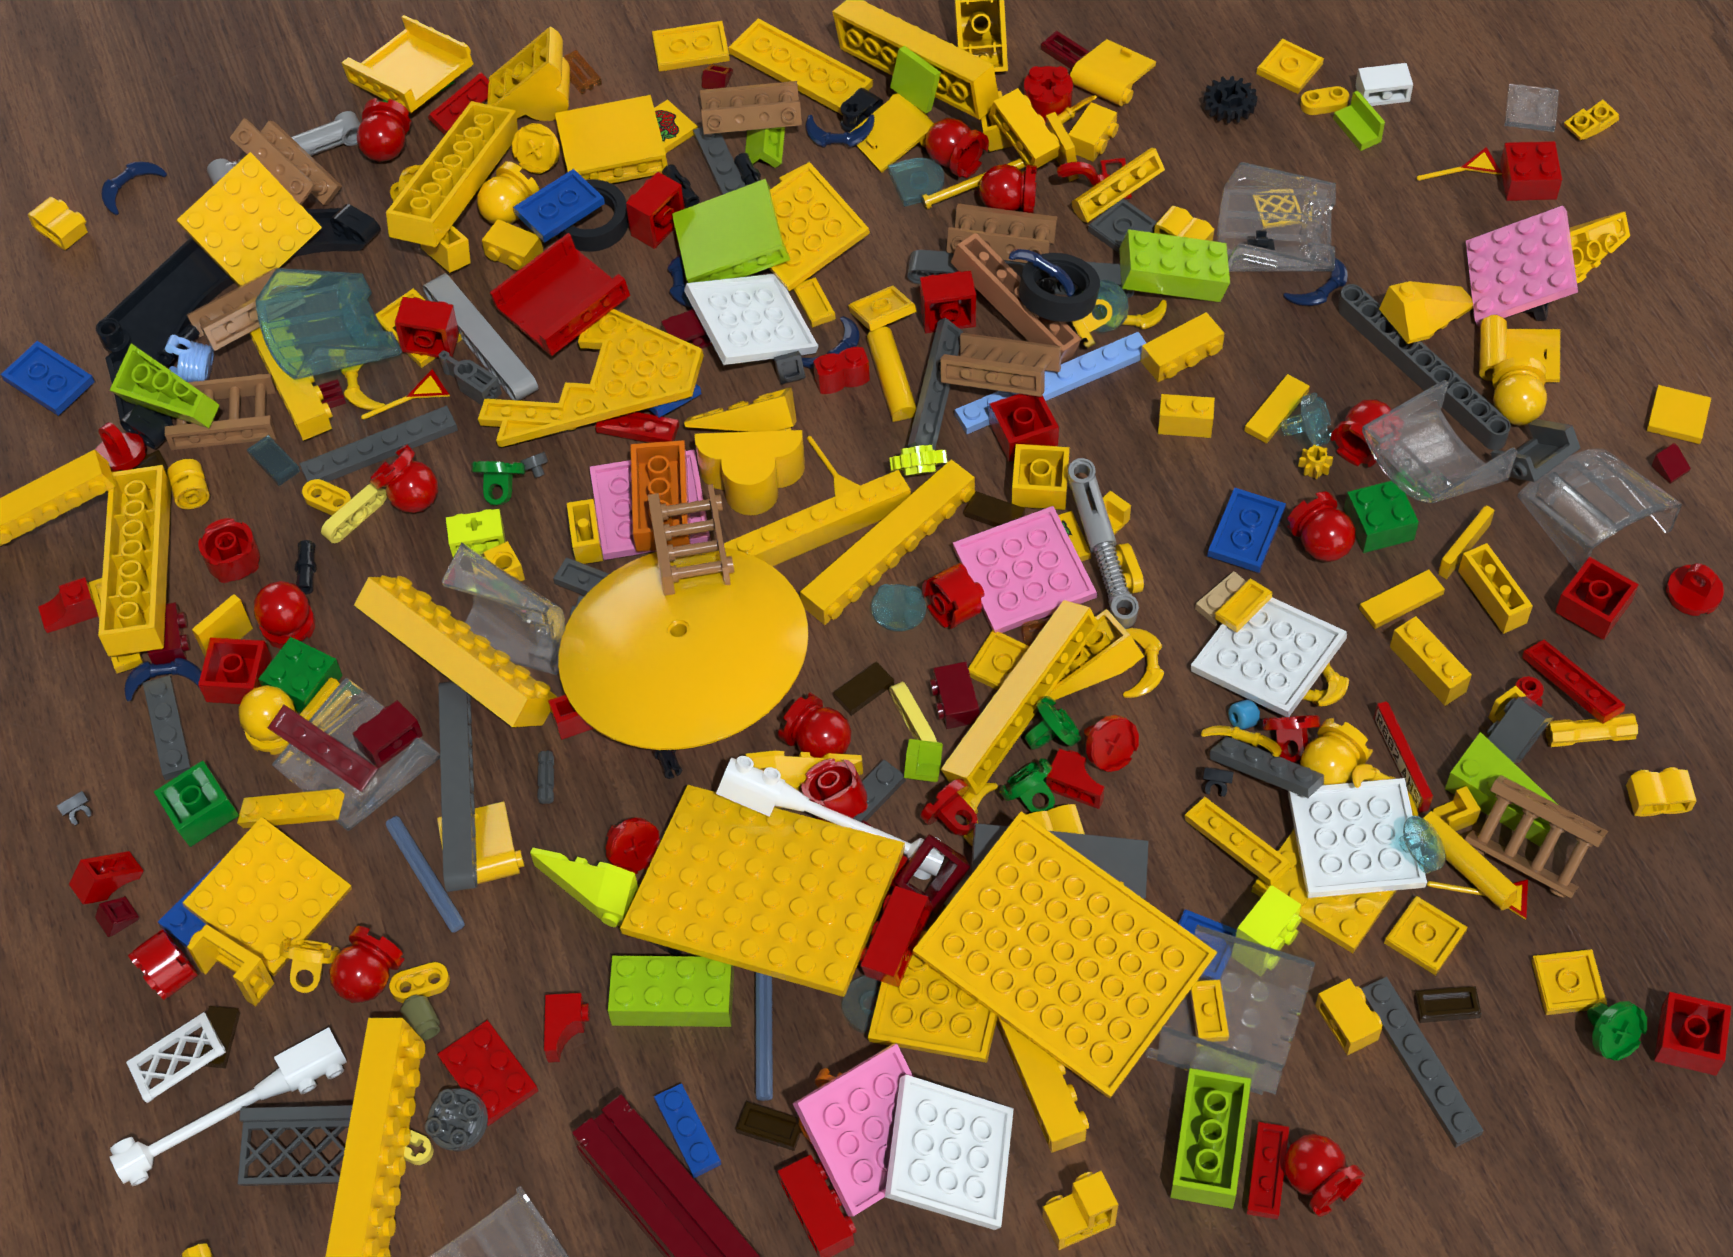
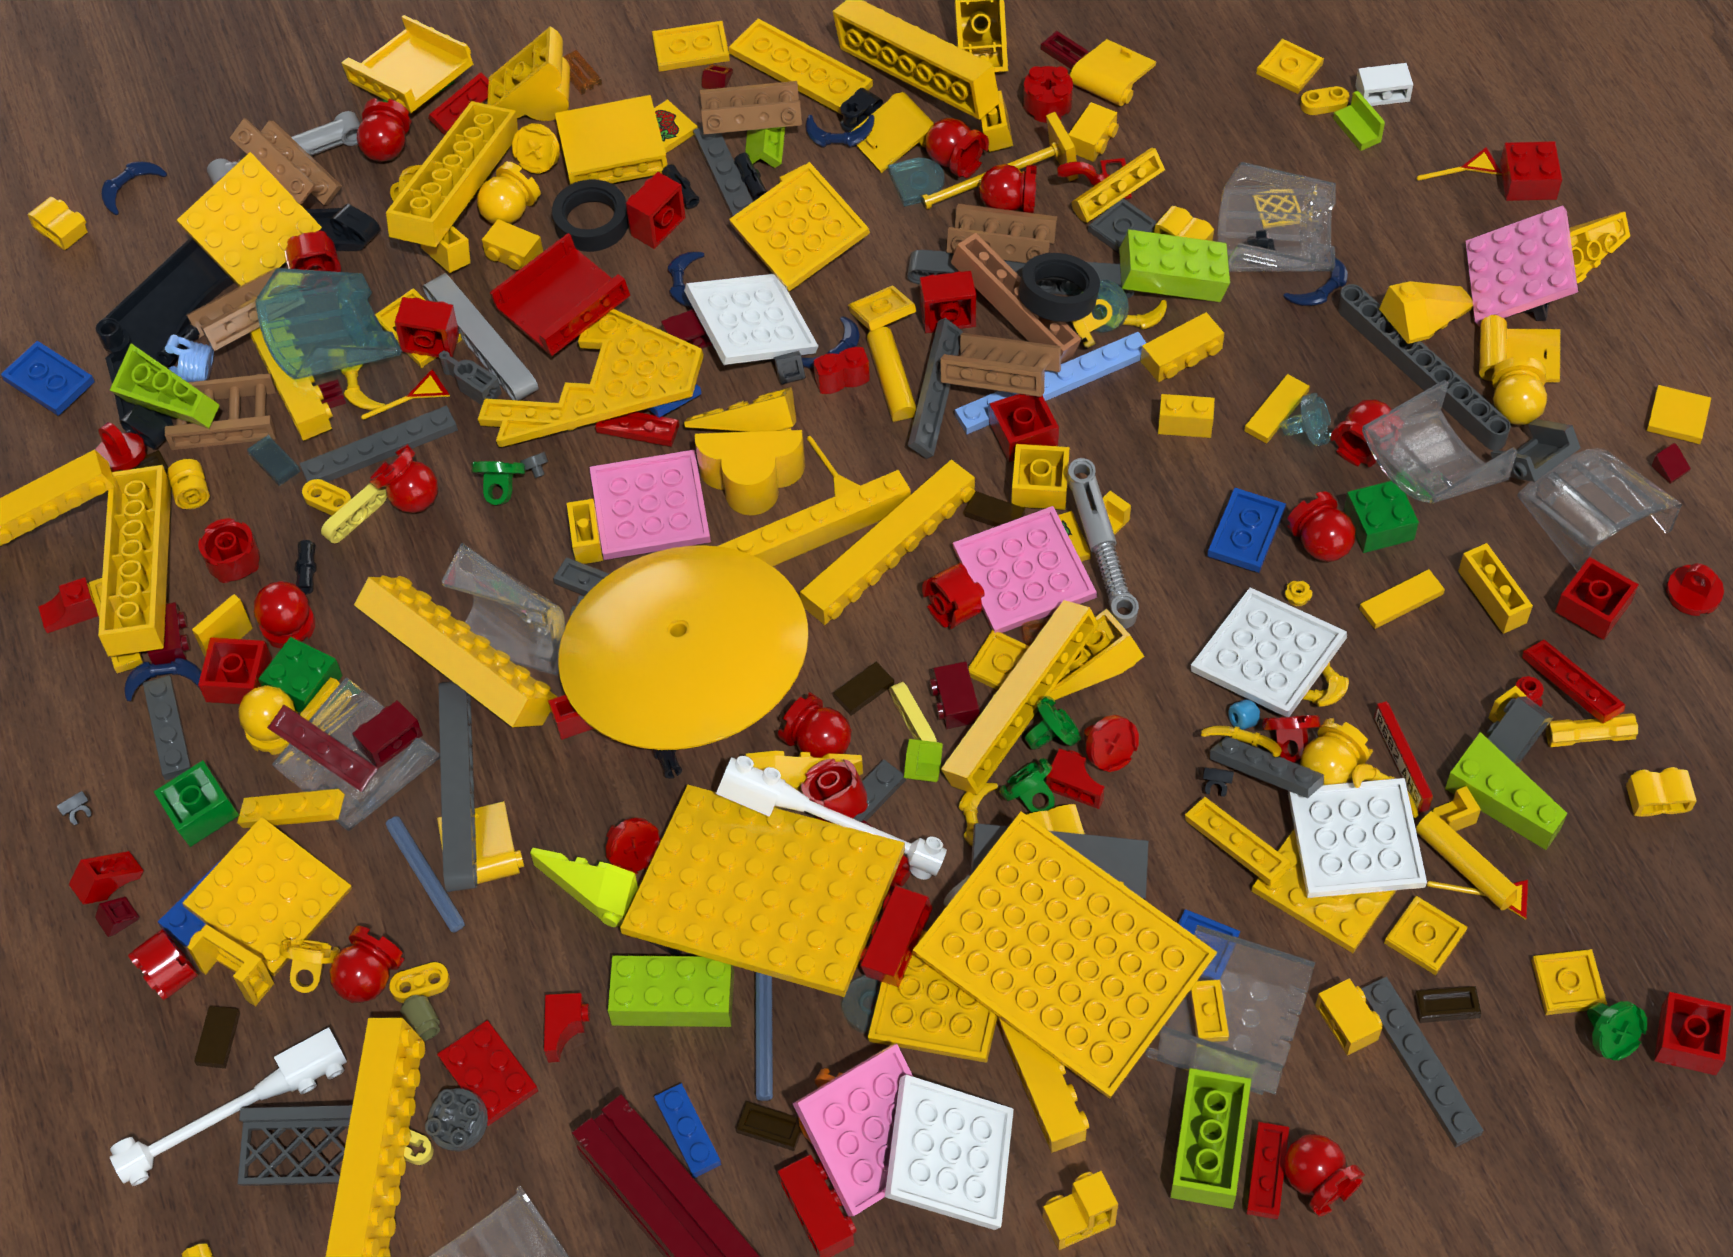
white window [126,1012,226,1103] -> none
neon yellow brick [446,509,506,559] -> none
yellow brick [483,541,525,591] -> none
blue plate [513,169,605,243] -> none
dark grey axle [537,750,554,804] -> none
orange brick [631,440,691,552] -> none
medium nougat fence [648,484,734,596] -> none
lime panel [672,179,790,283] -> none
yellow tile [792,277,836,328] -> none
clear light blue dish [871,584,926,631] -> none
neon yellow gear [889,445,948,476] -> none
lime tile [890,46,941,113] -> none
dark red tile [894,834,970,914] -> none
red tile [920,779,978,836] -> none
yellow brick [990,88,1060,168] -> none
dark blue piece [1009,249,1075,297] -> none
yellow piece [1046,95,1097,128] -> none
yellow plate [1115,543,1144,594] -> none
yellow piece [1123,628,1164,698] -> none
tan plate [1195,571,1247,626] -> none
black gear [1203,76,1258,123] -> none
yellow tile [1215,578,1272,633] -> none
neon yellow brick [1232,885,1302,973] -> none
yellow gear [1298,445,1333,479] -> none
yellow brick [1390,616,1472,706] -> none
clear light blue dish [1399,816,1445,874] -> none
yellow tile [1438,505,1495,580] -> none
medium nougat fence [1465,775,1608,898] -> none
clear tile [1504,84,1559,132] -> none
yellow slope [1564,100,1619,140] -> none
none -> red brick [285,231,341,291]
none -> yellow plate [1285,581,1312,606]

